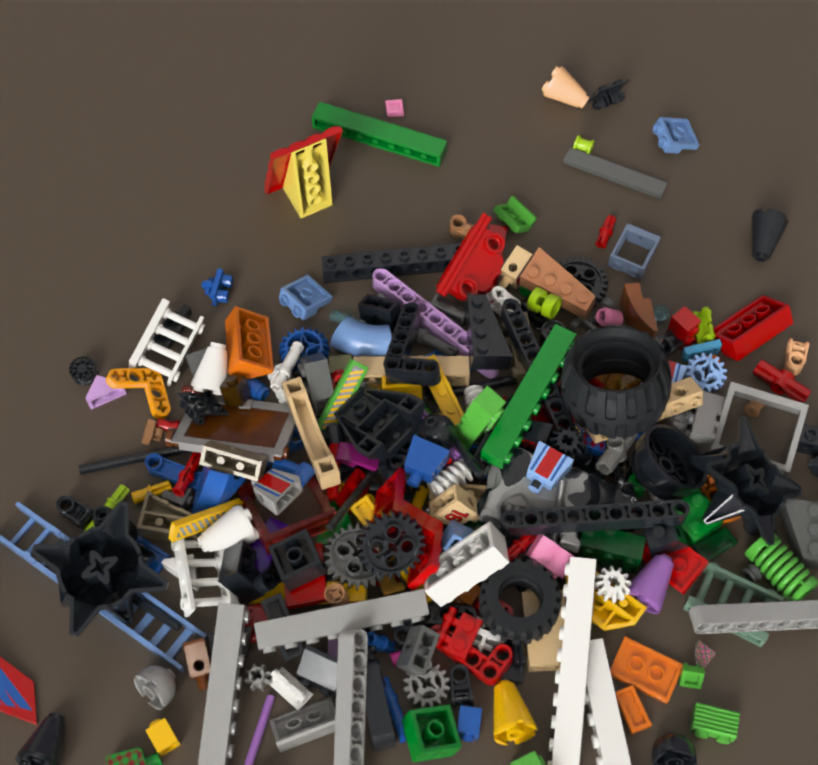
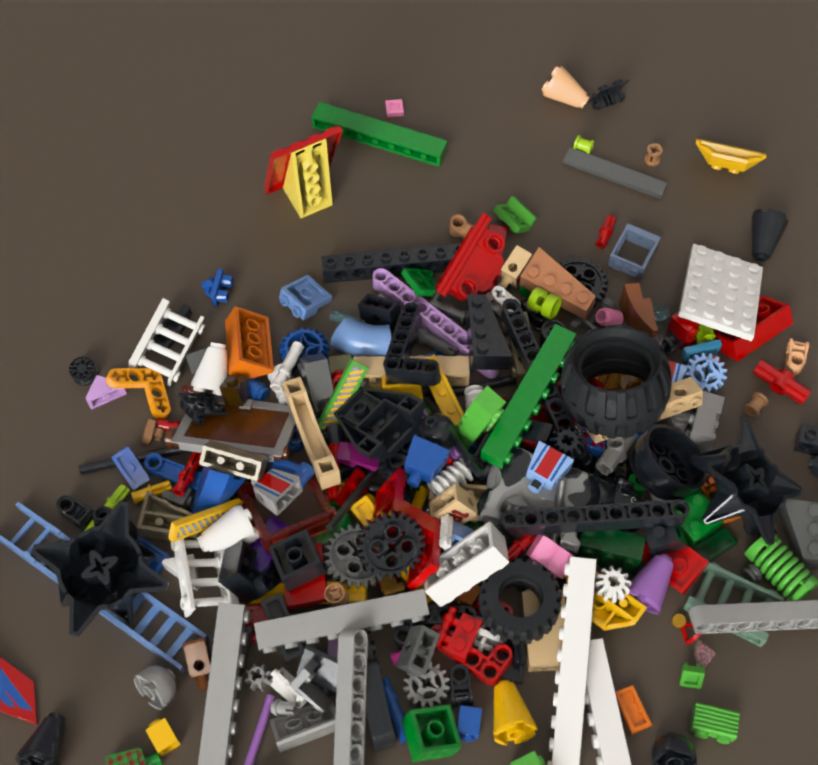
black bar [133,594,181,631] -> none
blue axle [367,632,396,654] -> none
orange tile [610,636,684,704] -> none
medium blue plate [653,117,700,154] -> none
light grey window [710,382,809,475] -> none
none -> blue plate [111,446,151,490]
none -> light grey pin [270,699,300,717]
none -> dark grey bracket [290,659,332,714]
none -> green wing [401,268,436,297]
none -> white axle [439,514,453,550]
none -> medium nougat bush [644,143,663,166]
none -> piece [672,614,701,645]
none -> white plate [678,243,763,341]
none -> yellow wedge [695,138,767,174]

